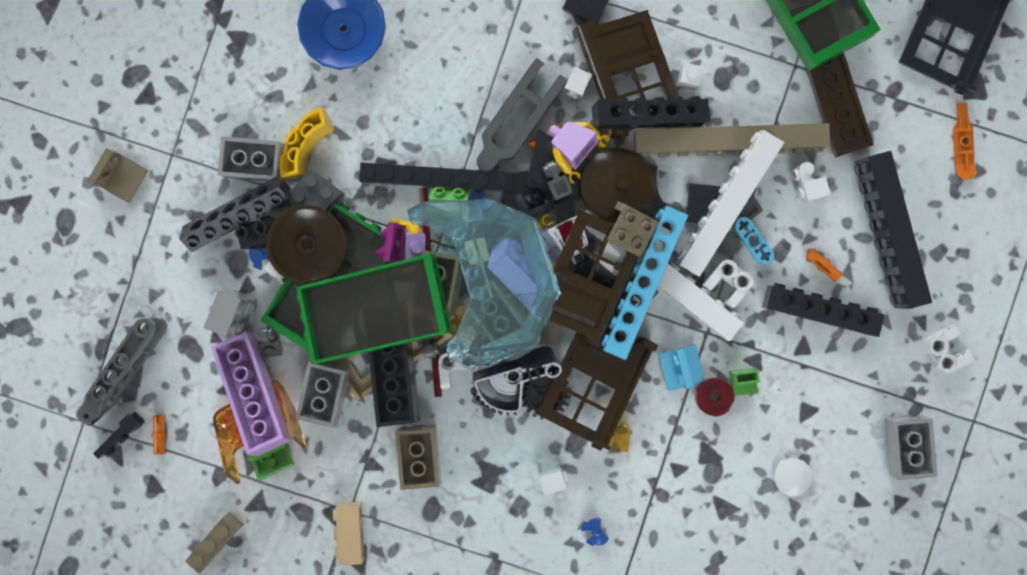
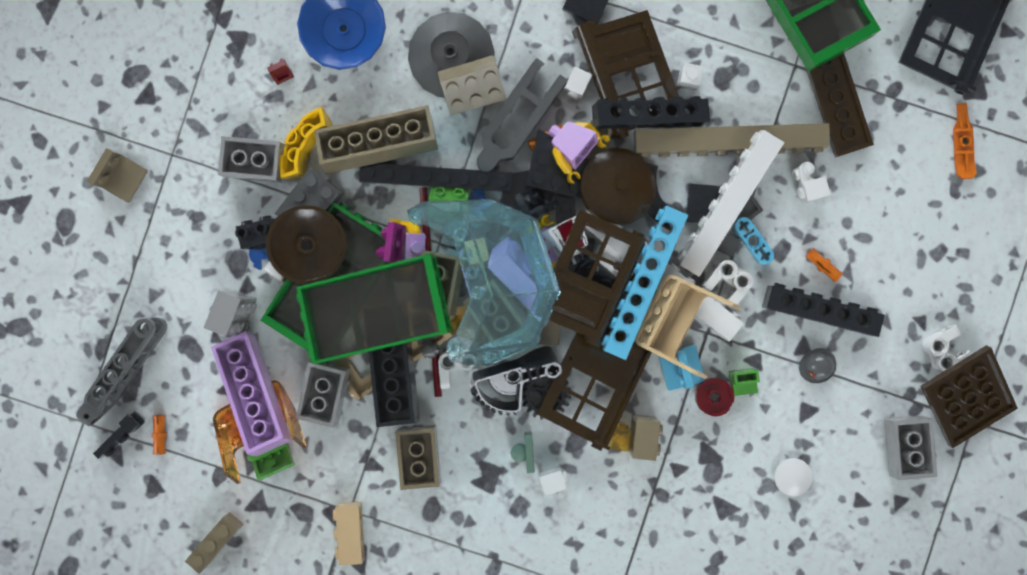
black brick [179,175,291,253] -> none
dark grey plate [256,327,283,358] -> none
dark grey plate [542,161,573,201] -> none
blue piece [581,518,609,546] -> none
dark tan bracket [607,201,659,257] -> none
black brick [854,150,933,309] -> none
none -> dark red tile [267,58,294,85]
none -> dark tan brick [314,105,438,174]
none -> dark grey dish [408,12,495,98]
none -> dark tan brick [437,55,506,116]
none -> sand green tile [510,432,535,473]
none -> dark tan piece [628,414,663,461]
none -> tan windscreen [635,275,742,379]
none -> dark grey hat [799,348,837,383]
none -> dark brown plate [920,345,1018,448]

